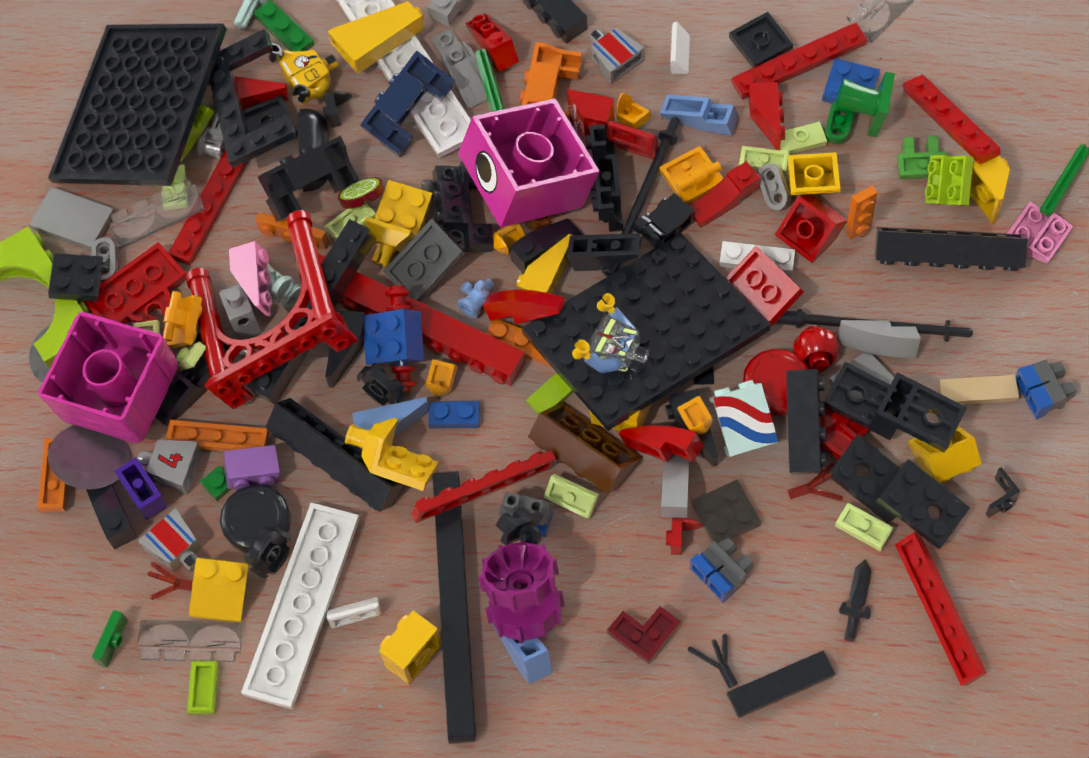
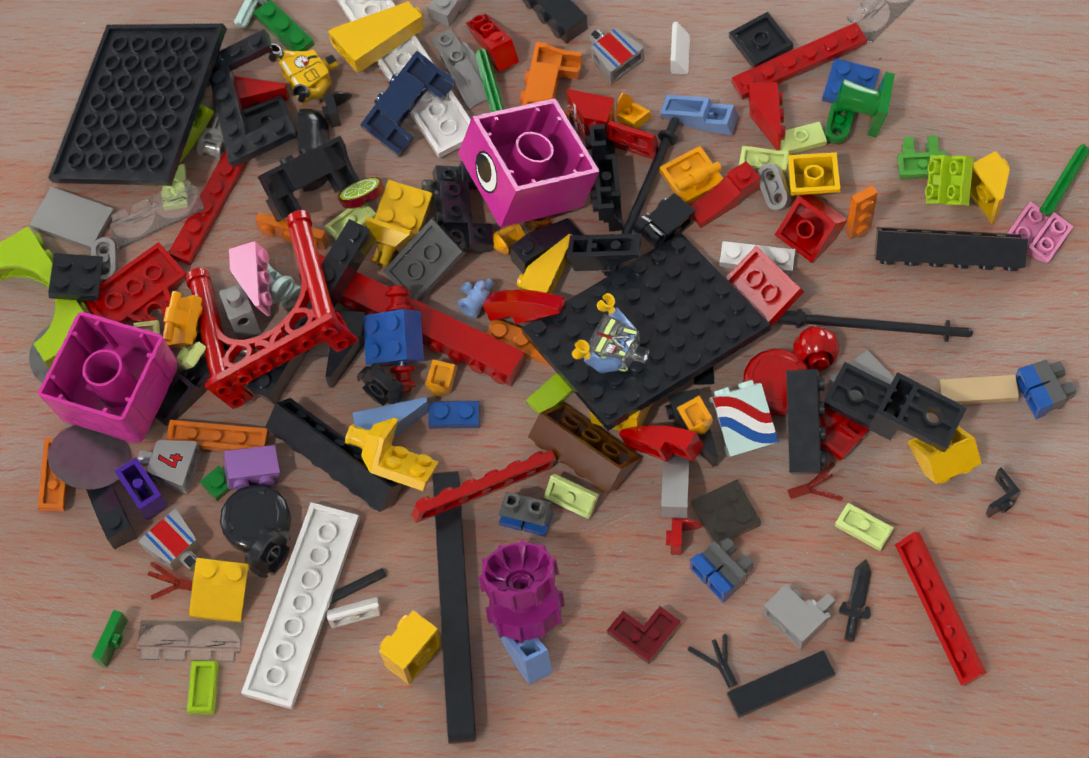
black hips [496,507,544,545] -> none
black bracket [826,435,970,549] -> none
light grey slope [837,320,921,359] -> none
red plate [902,74,1001,165] -> none
none -> black bar [330,568,387,604]
none -> light grey hinge [763,585,836,650]

